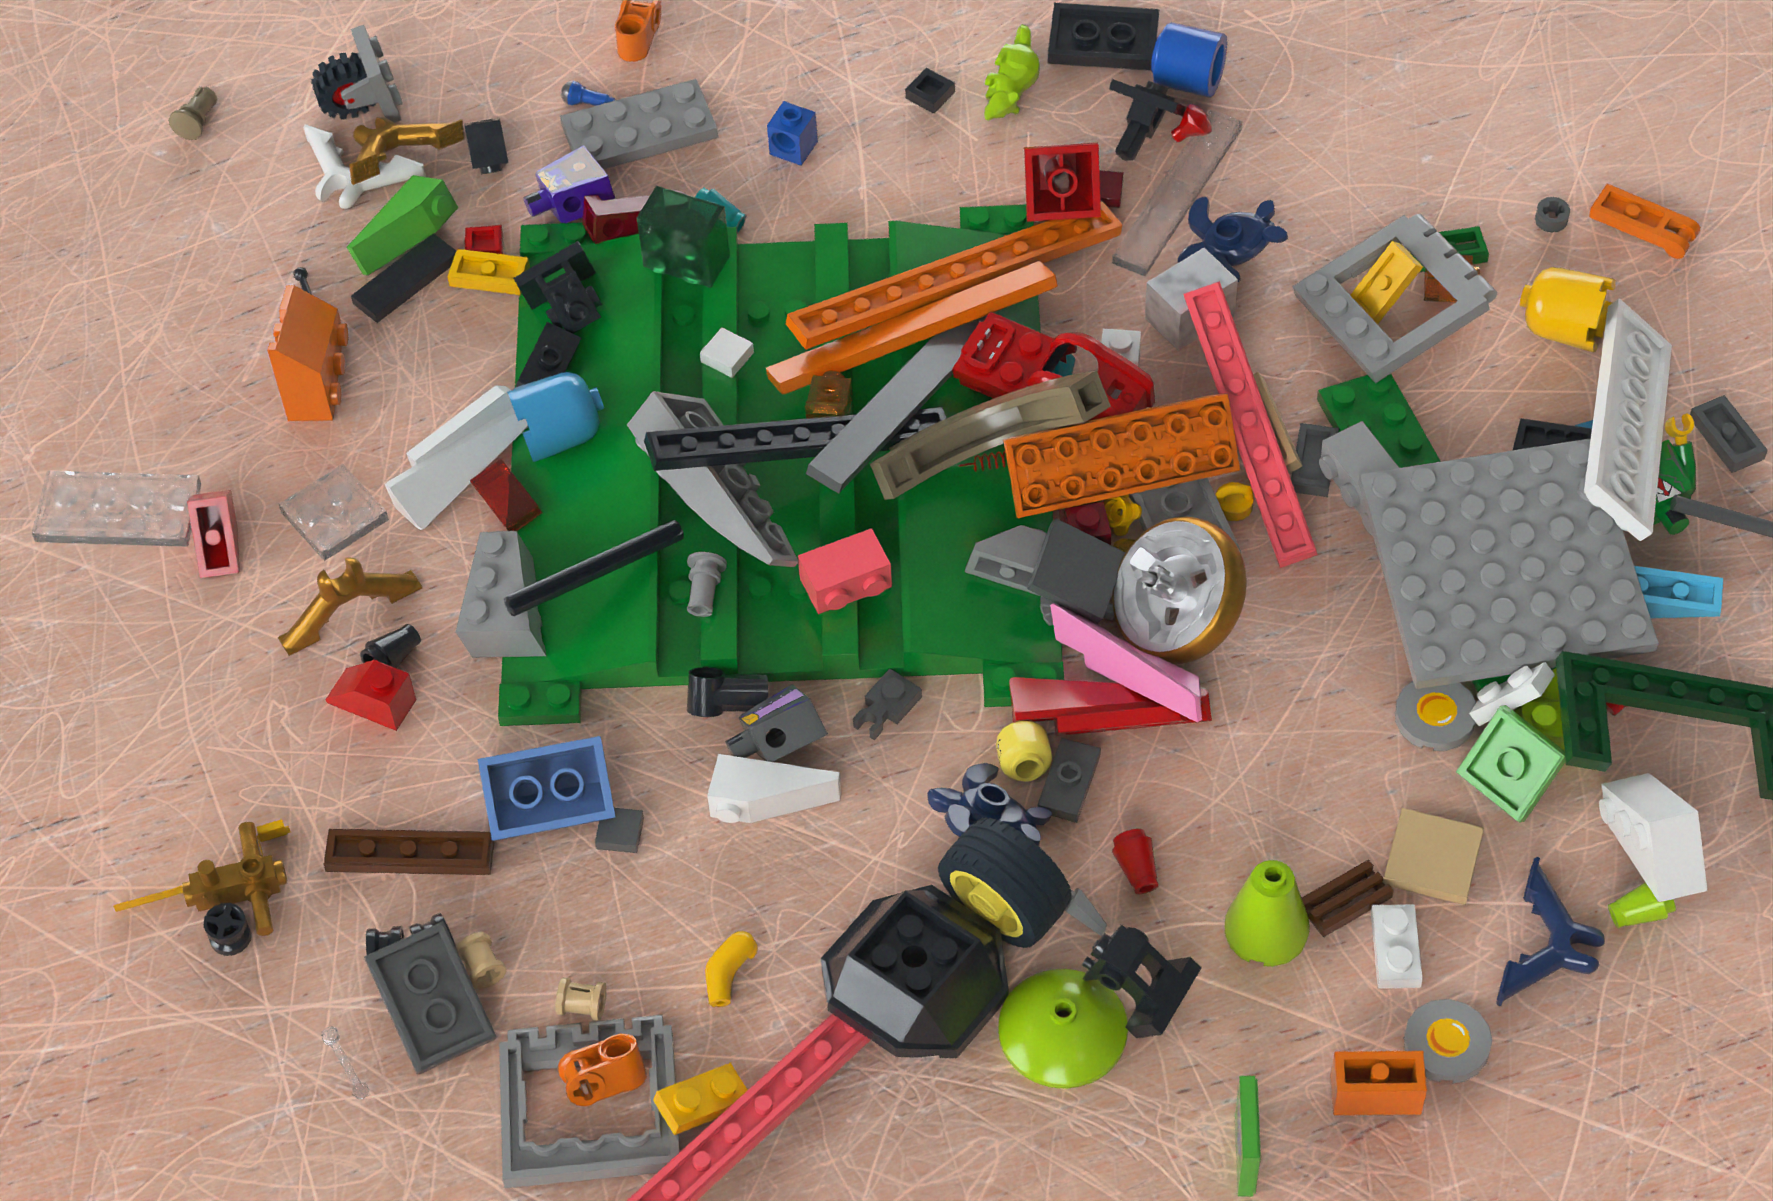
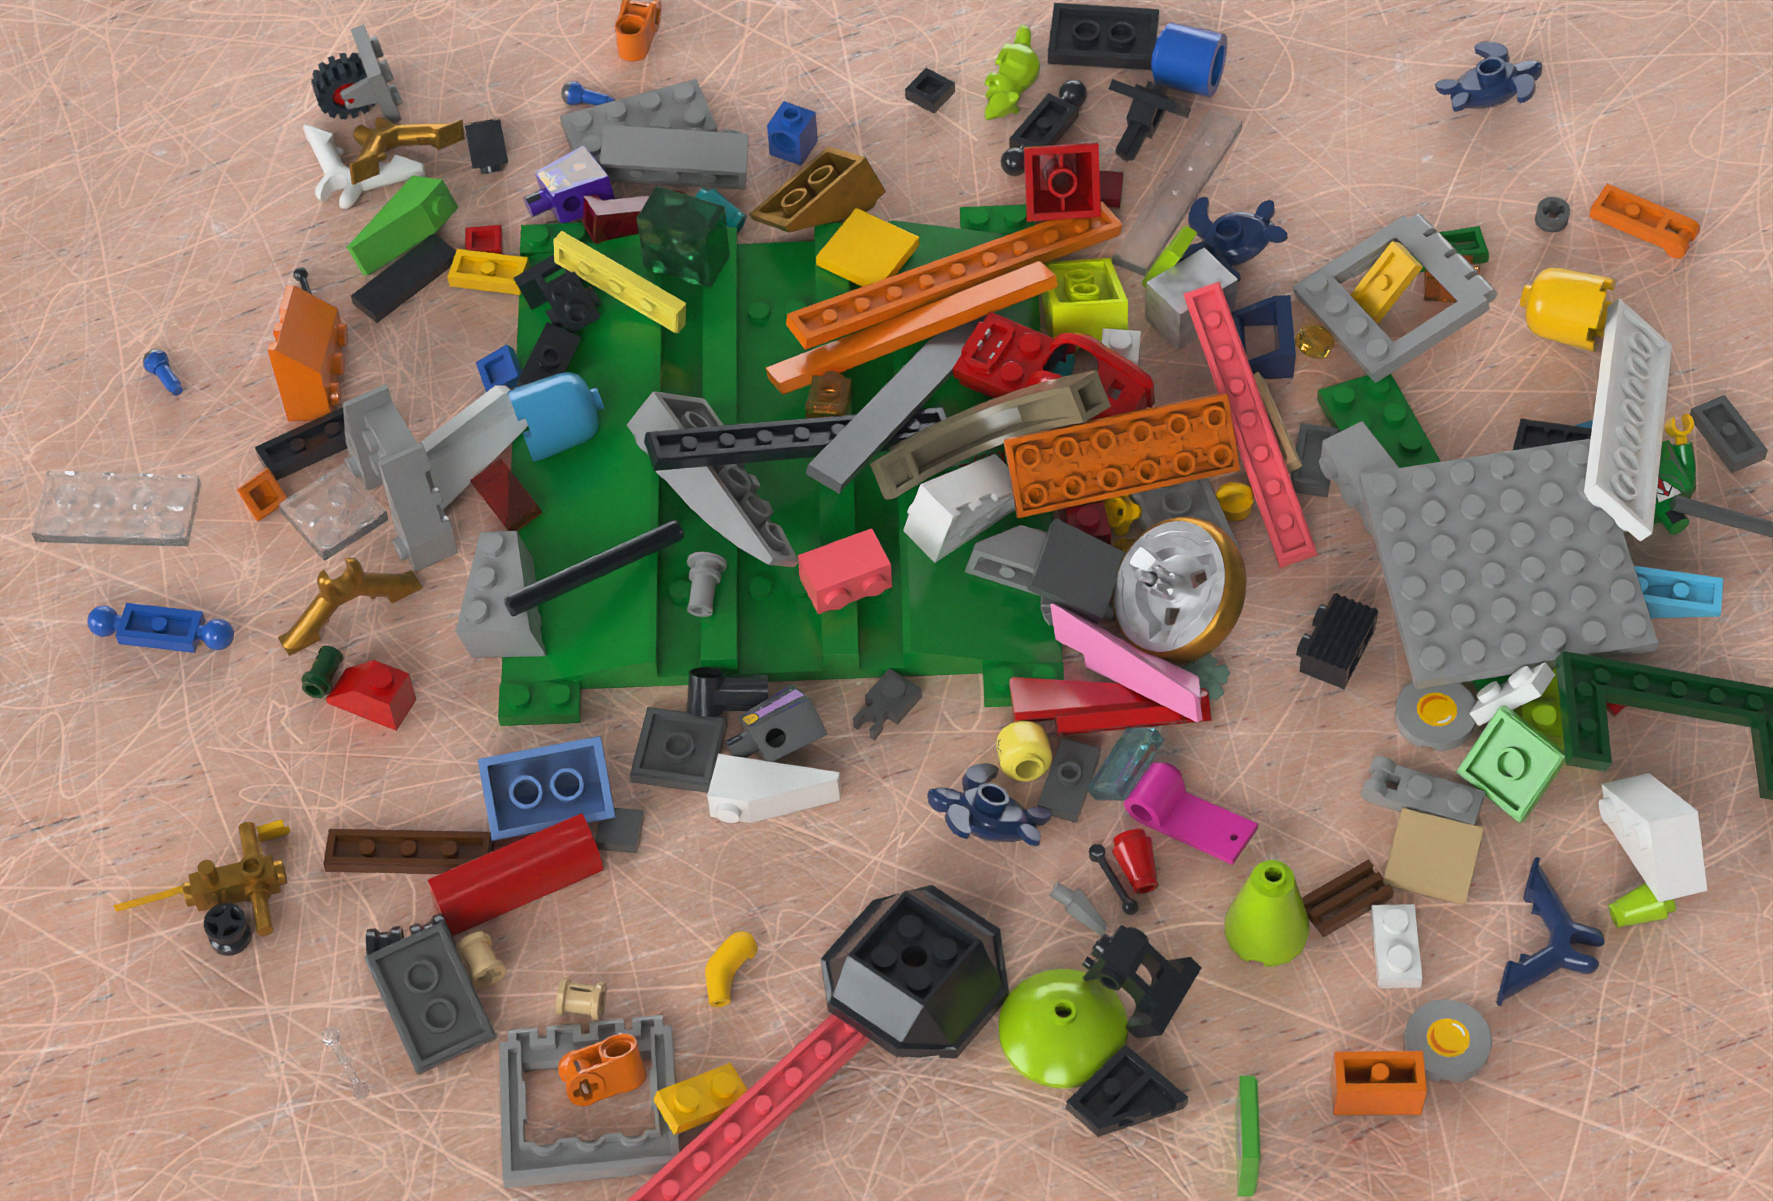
dark tan pin [169,87,217,140] -> none
slope [187,490,240,578] -> none
black cone [360,624,421,668] -> none
white tile [700,328,754,378] -> none
black wheel [938,818,1072,948] -> none
red rock [1171,104,1212,143] -> none
none -> blue plate [87,603,234,653]
none -> blue piece [143,349,183,396]
none -> orange slope [236,468,289,522]
none -> black plate [255,407,347,480]
none -> dark green pin [301,646,344,698]
none -> light grey wedge [343,384,458,572]
none -> red brick [427,813,604,936]
none -> blue plate [476,344,522,392]
none -> light yellow tile [554,231,686,334]
none -> light grey brick [600,123,748,190]
none -> dark grey tile [630,707,728,793]
none -> pearl gold slope [749,146,886,233]
none -> yellow tile [816,208,920,287]
none -> white wedge [903,454,1015,563]
none -> black plate [1000,79,1087,176]
none -> neon yellow slope [1041,258,1128,349]
none -> black wing [1066,1044,1188,1137]
none -> clear light blue plate [1087,728,1164,801]
none -> black hinge [1089,844,1139,915]
none -> dark pink door [1124,762,1258,865]
none -> lime tile [1141,225,1197,288]
none -> sand green plant [1181,653,1230,701]
none -> dark blue tile [1231,295,1296,379]
none -> clear yellow tile [1295,324,1335,359]
none -> black brick [1296,593,1378,689]
none -> light grey plate [1361,756,1485,825]
none -> dark blue animal [1435,41,1543,112]

